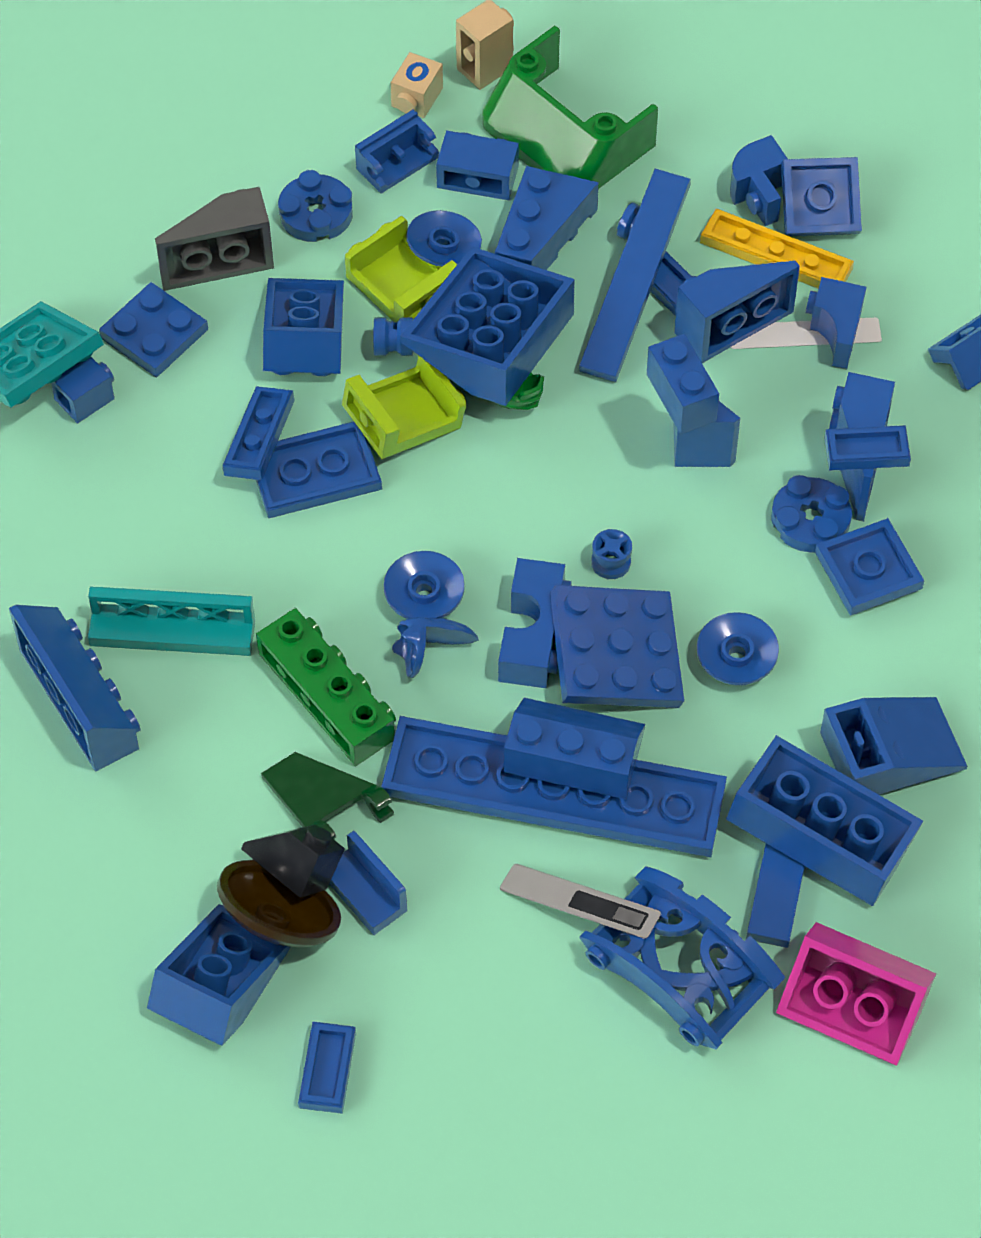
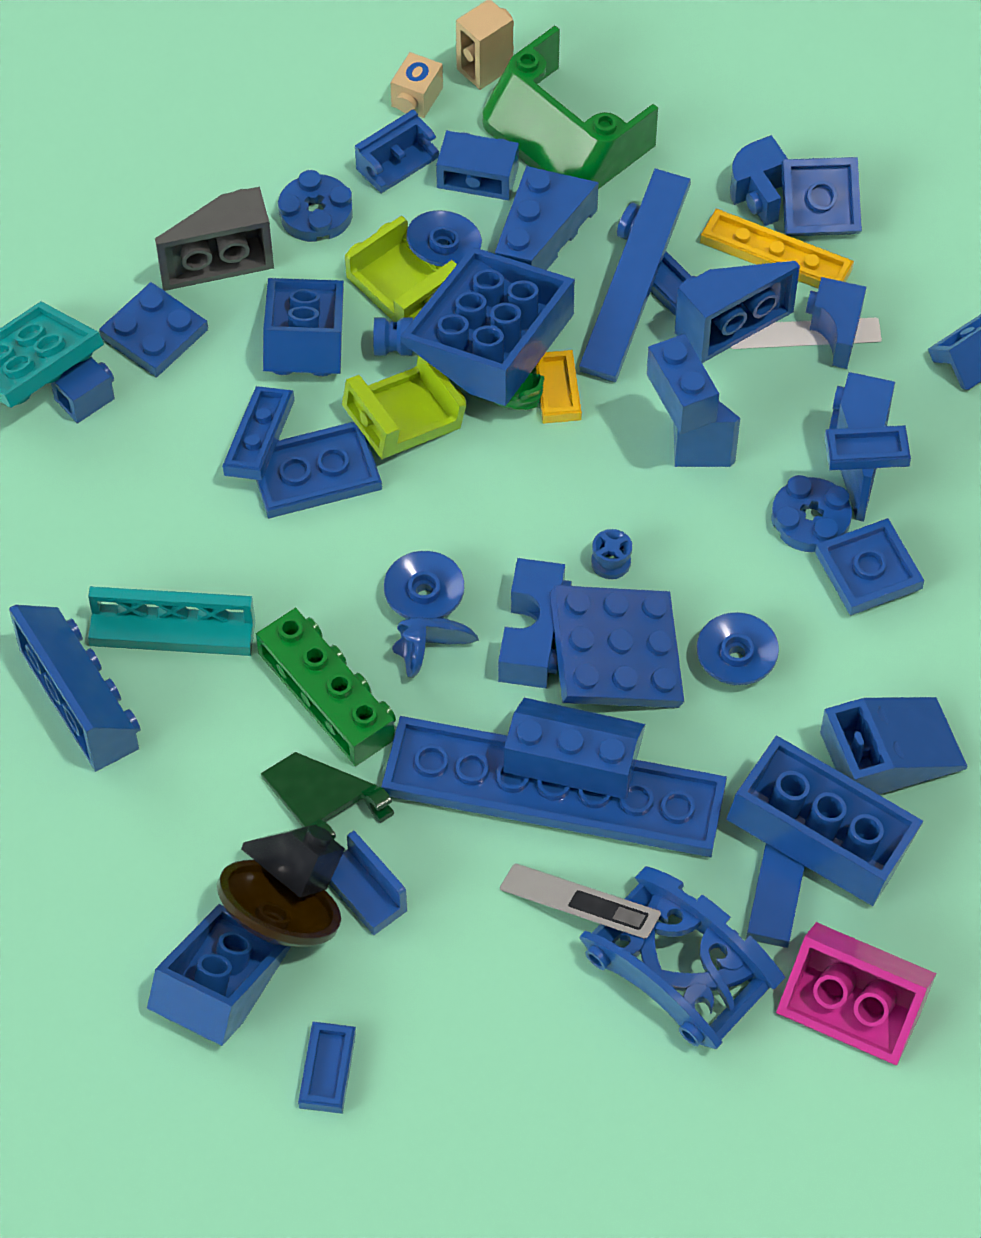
none -> yellow tile [535,350,582,424]

